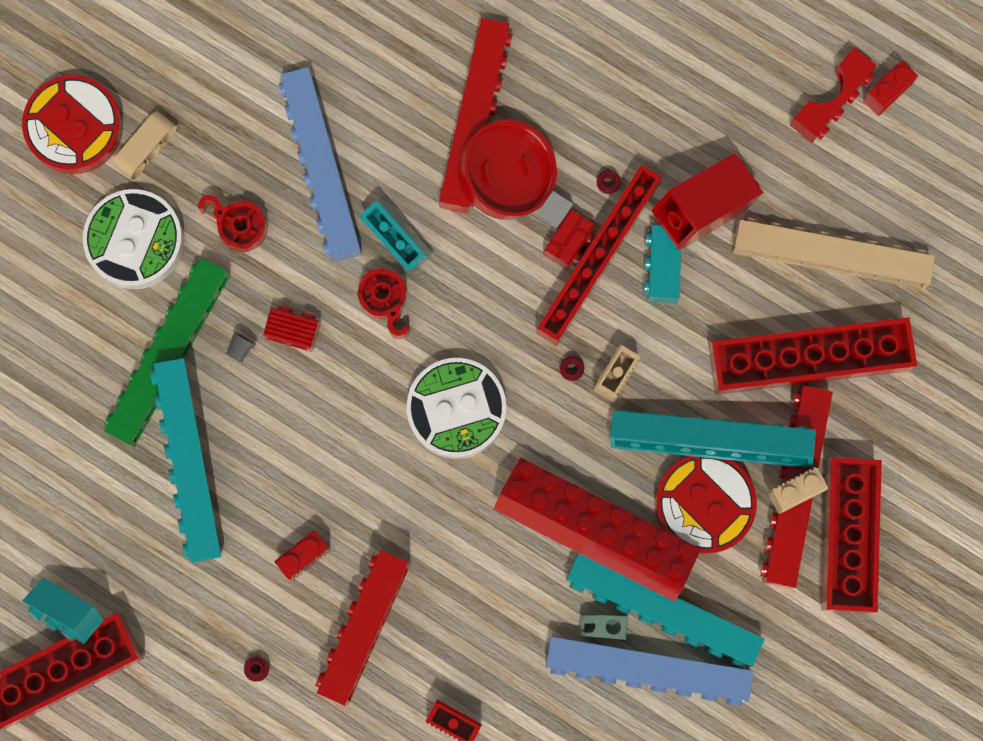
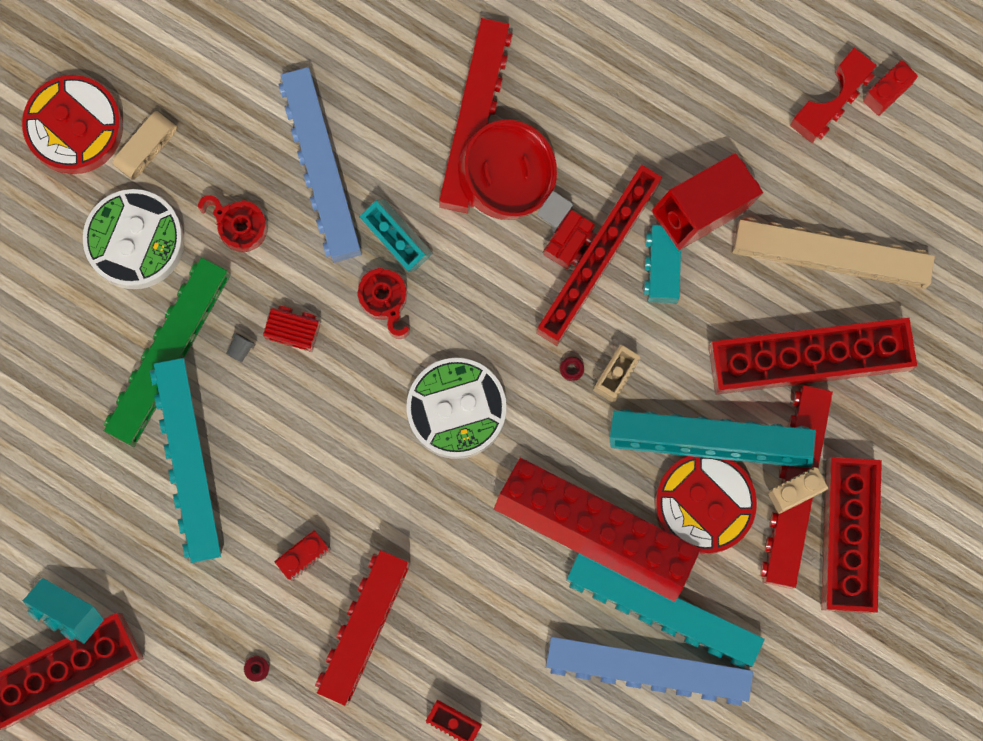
sand green leg [580,615,628,640] -> none
dark red plate [596,170,621,195] -> none

